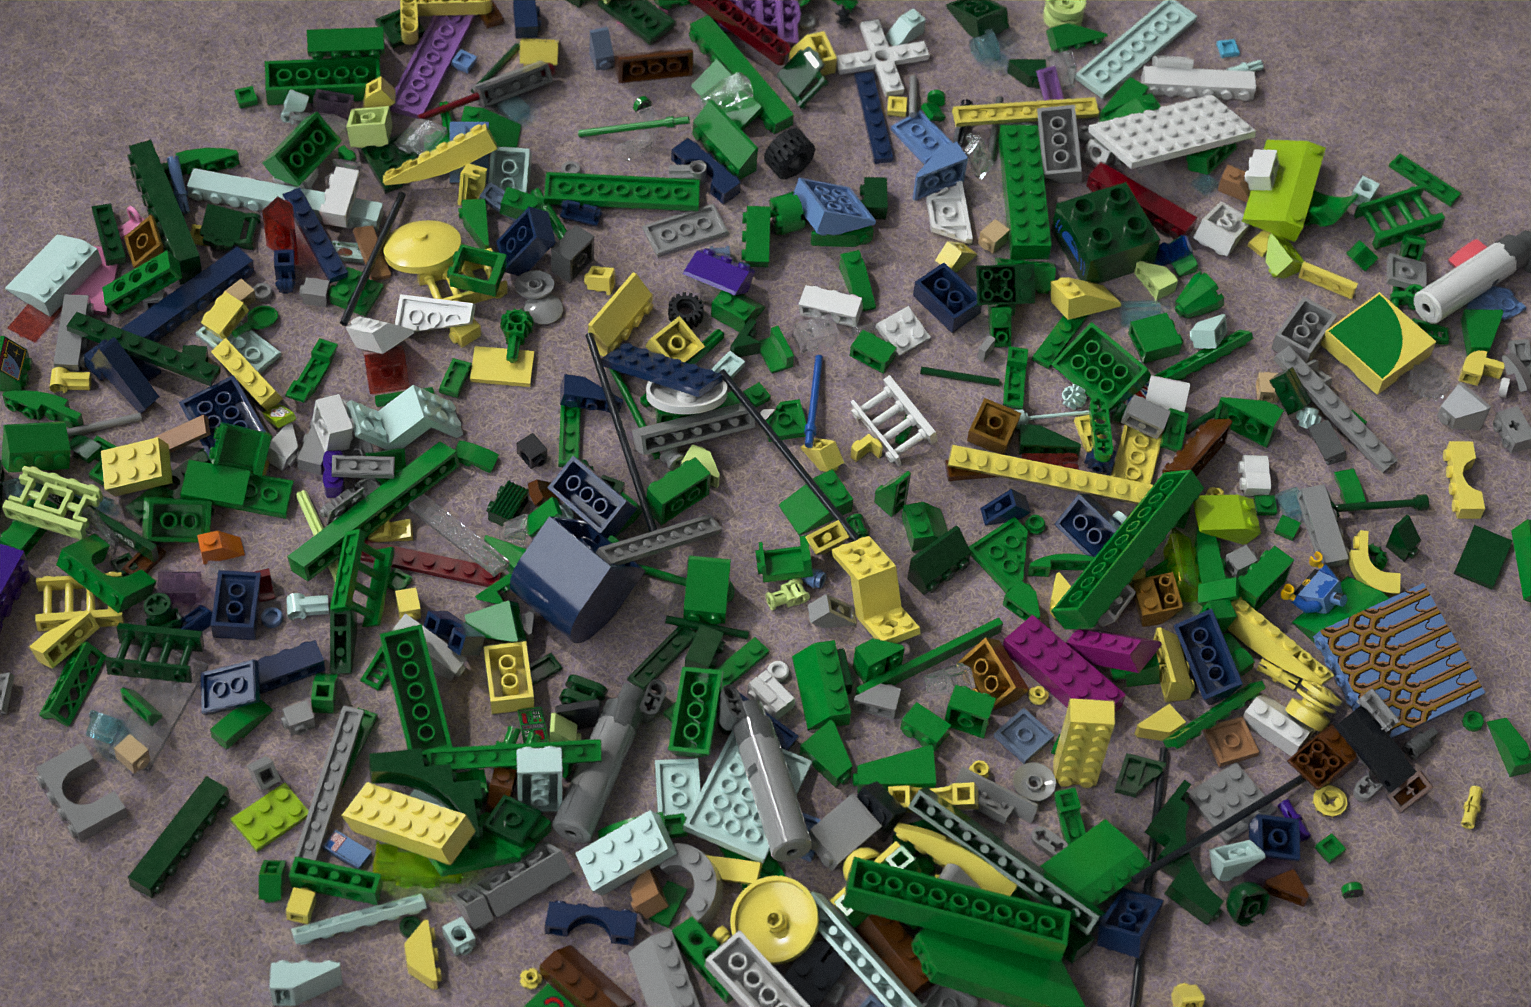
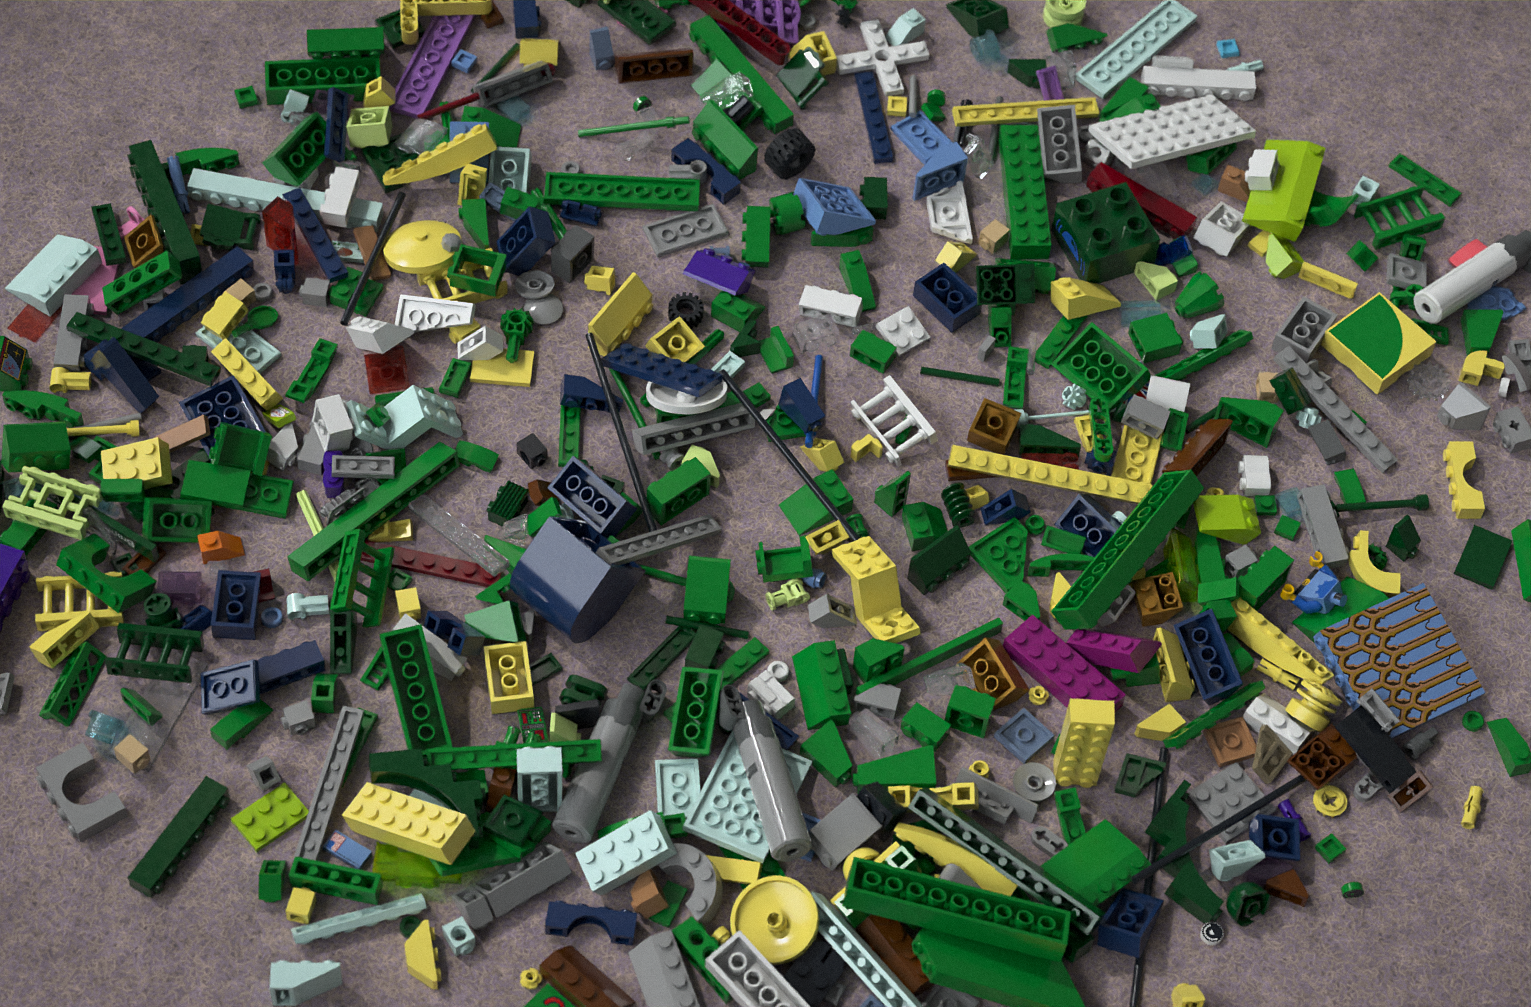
none -> light yellow piece [67,420,140,437]
none -> green slope [100,479,146,502]
none -> dark blue plate [324,87,349,163]
none -> green plate [366,402,391,428]
none -> light grey tile [441,233,462,252]
none -> white slope [458,326,503,361]
none -> black piece [723,95,755,127]
none -> dark blue slope [778,378,826,433]
none -> clear slope [848,708,899,760]
none -> dark green piece [941,482,975,528]
none -> light yellow slope [965,485,989,510]
none -> clear bar [1026,331,1038,375]
none -> green tile [1041,525,1087,554]
none -> black tile [1200,922,1223,945]
none -> dark tan wing [1252,724,1293,784]

